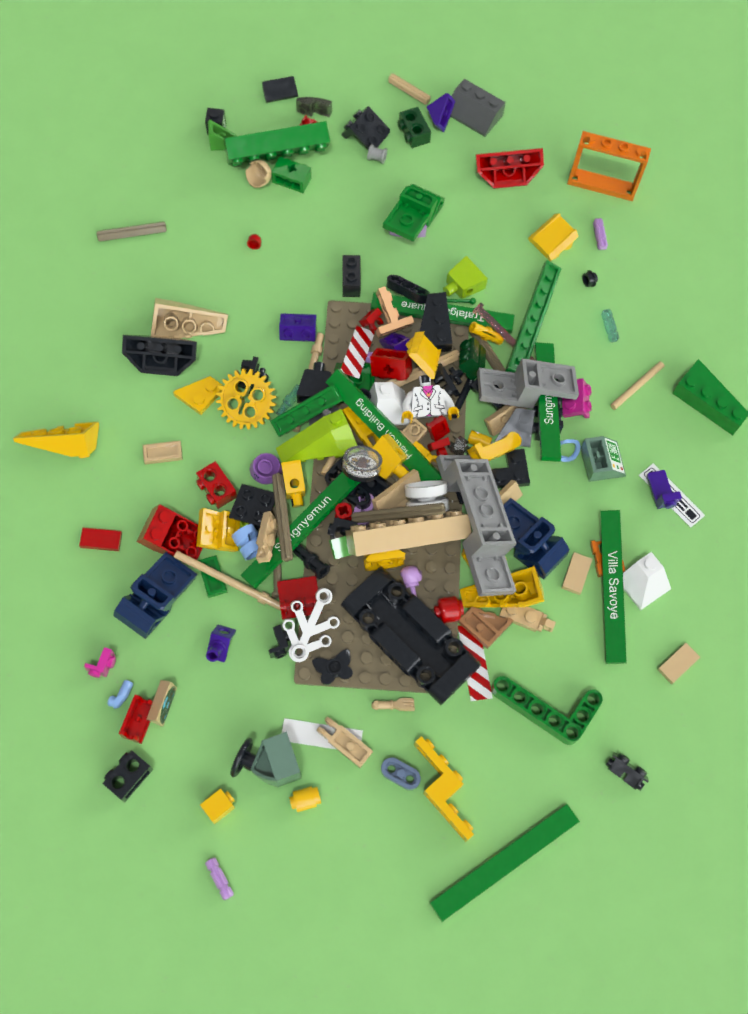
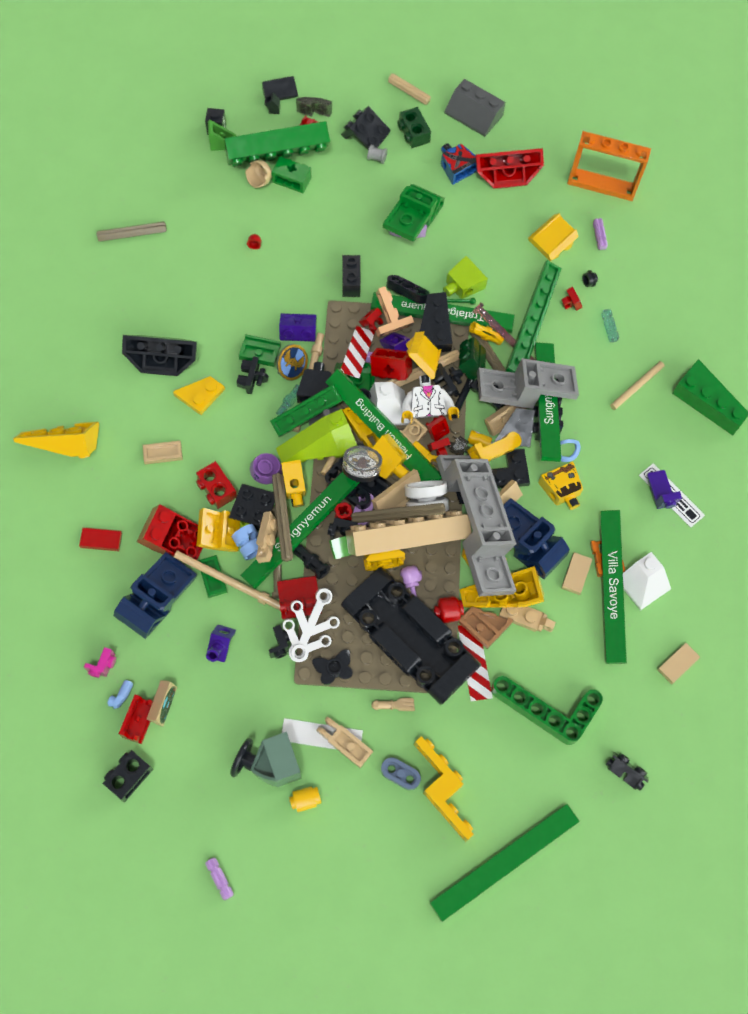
tan wedge [151,298,228,338] -> none
yellow brick [200,788,235,824] -> none
yellow gear [216,369,277,430] -> none
dark purple slope [426,93,456,132] -> none
dark pink bracket [562,378,592,419] -> none
sand green slope [581,436,626,482] -> none
none -> green plate [239,334,281,367]
none -> black piece [264,93,280,114]
none -> shield [276,344,308,380]
none -> torso [441,143,477,185]
none -> yellow torso [538,462,583,510]
none -> red tile [561,287,583,311]

